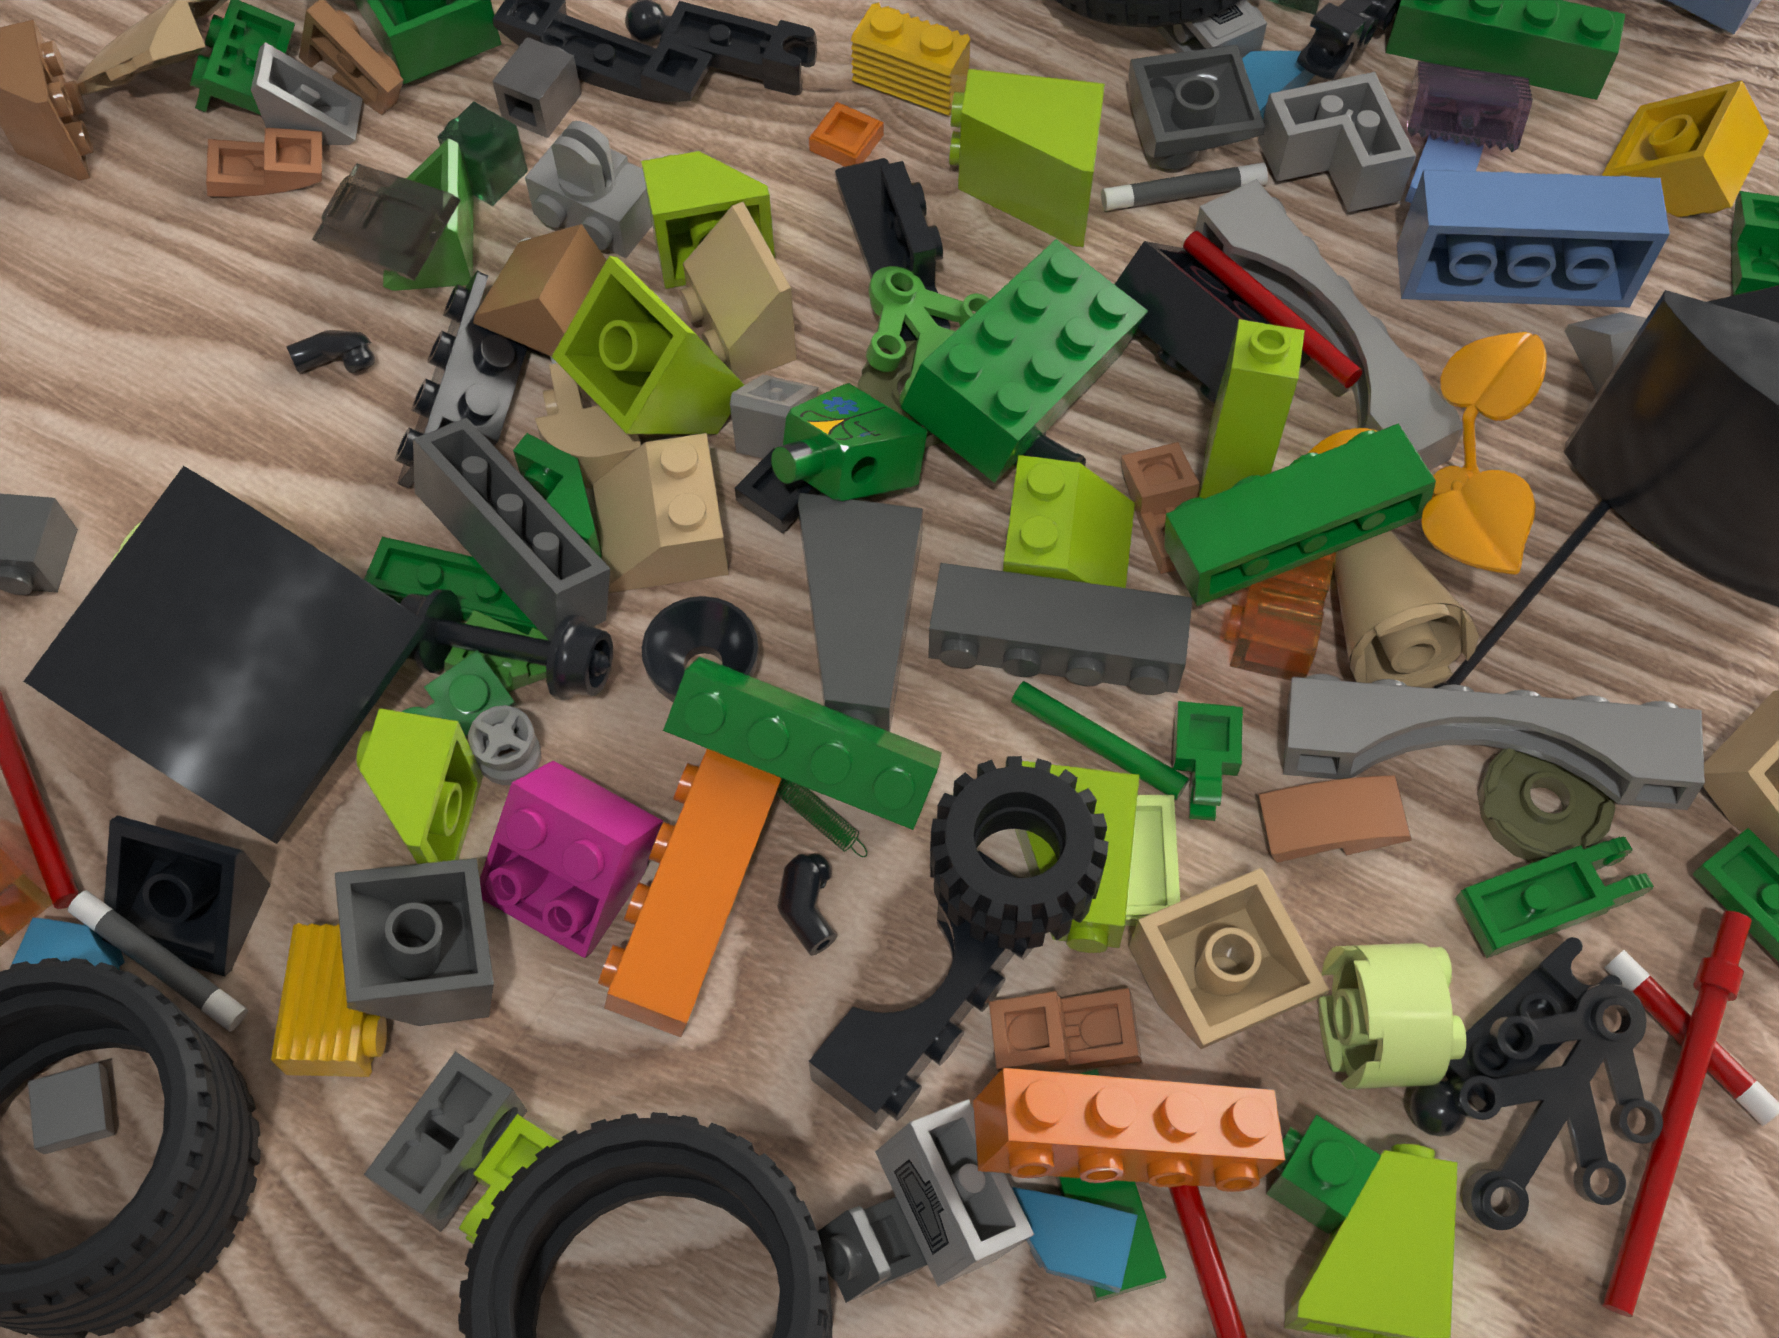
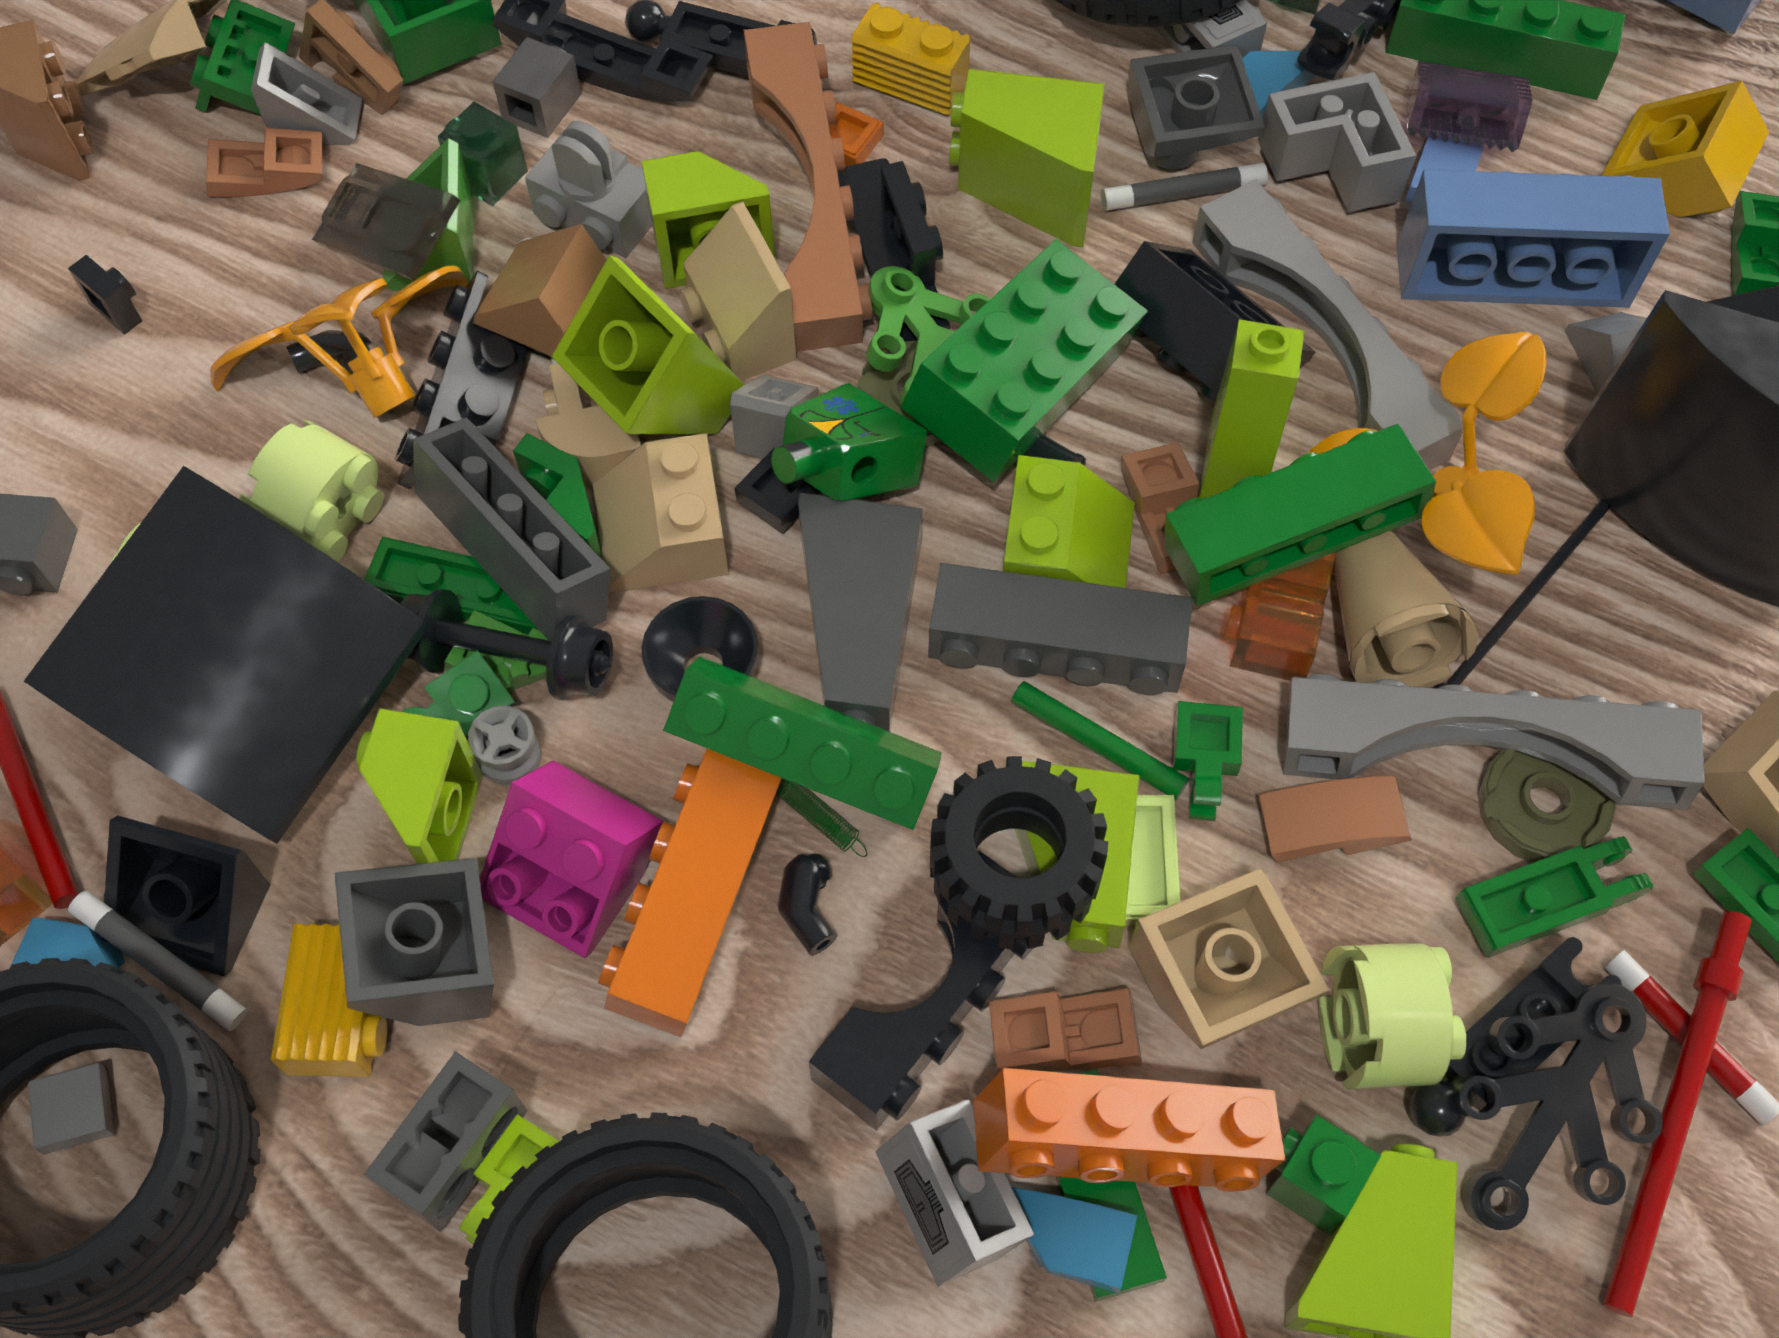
dark grey bracket [817,1197,927,1303] -> none
red bar [1183,231,1363,388] -> none
none -> black plate [68,254,142,335]
none -> light orange plant [210,266,468,419]
none -> yellowish green brick [240,420,385,562]
none -> nougat arch [744,22,872,352]

